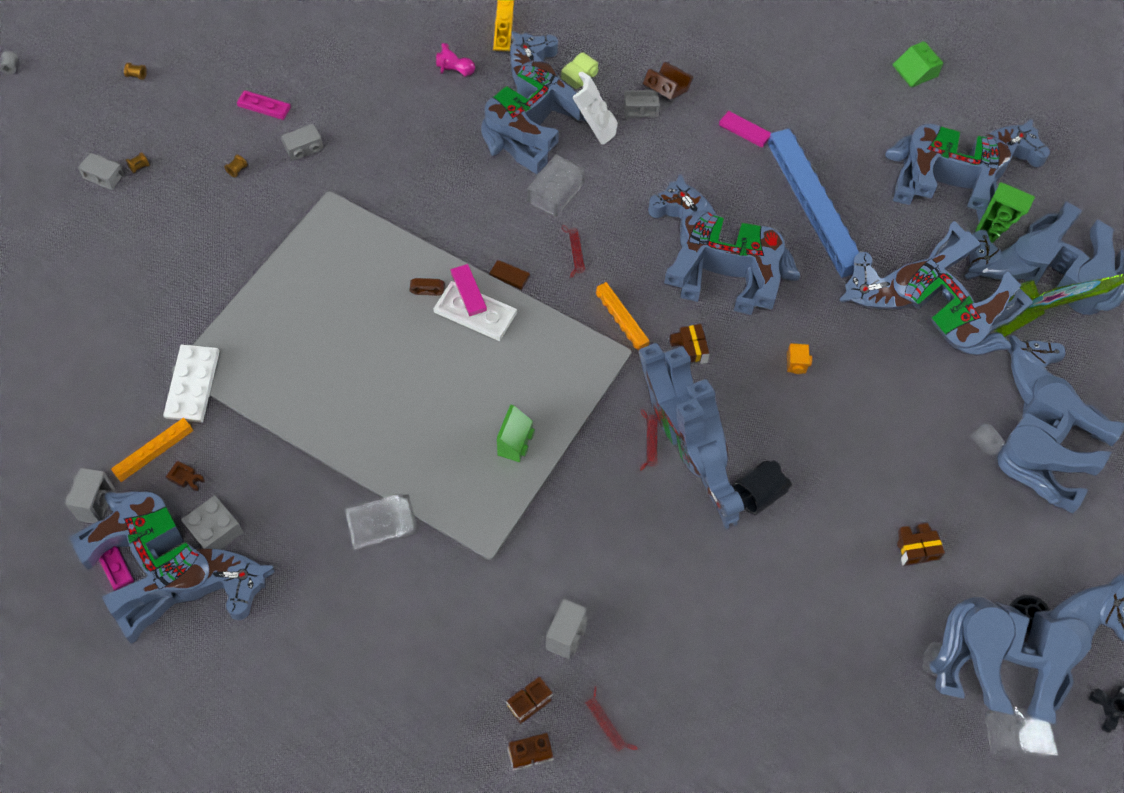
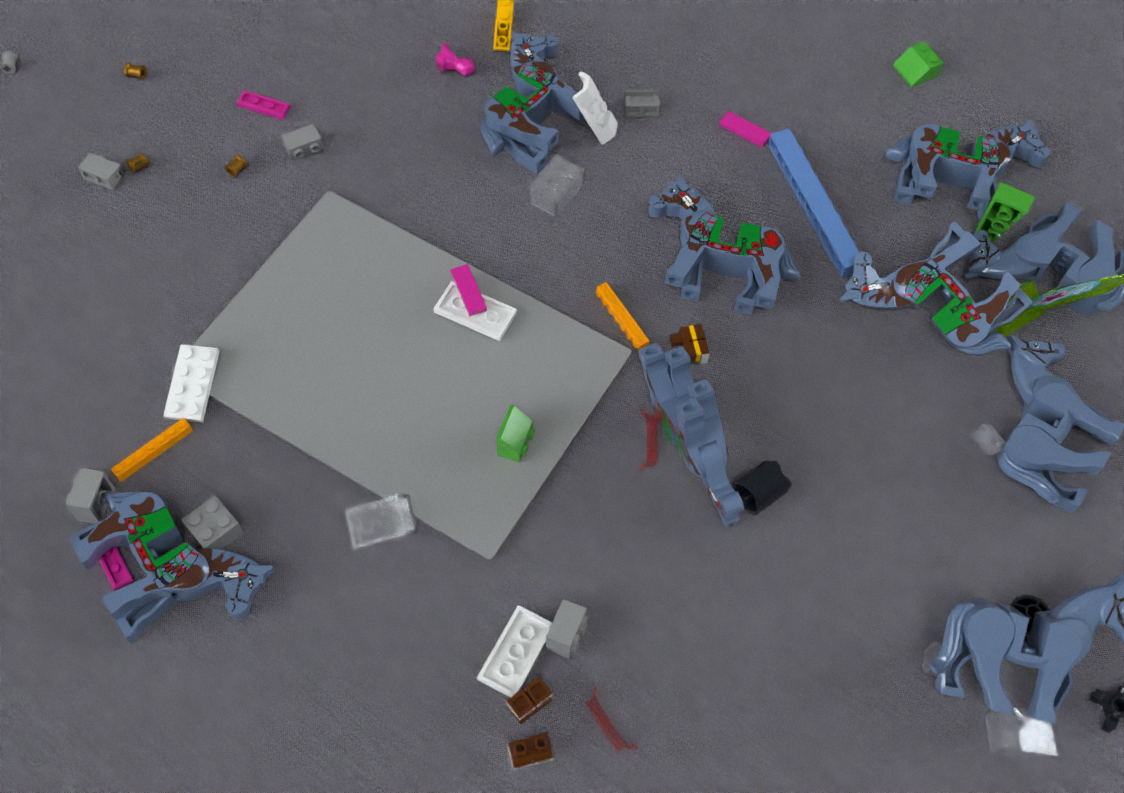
reddish brown plate [166,461,205,491] -> none
reddish brown beam [409,278,445,296] -> none
reddish brown tile [489,260,530,290] -> none
yellowish green brick [561,52,598,89] -> none
red piece [562,225,585,278] -> none
reddish brown panel [643,62,693,99] -> none
light orange brick [787,343,812,374] -> none
reddish brown hips [897,523,945,566] -> none
none -> white plate [477,605,552,698]

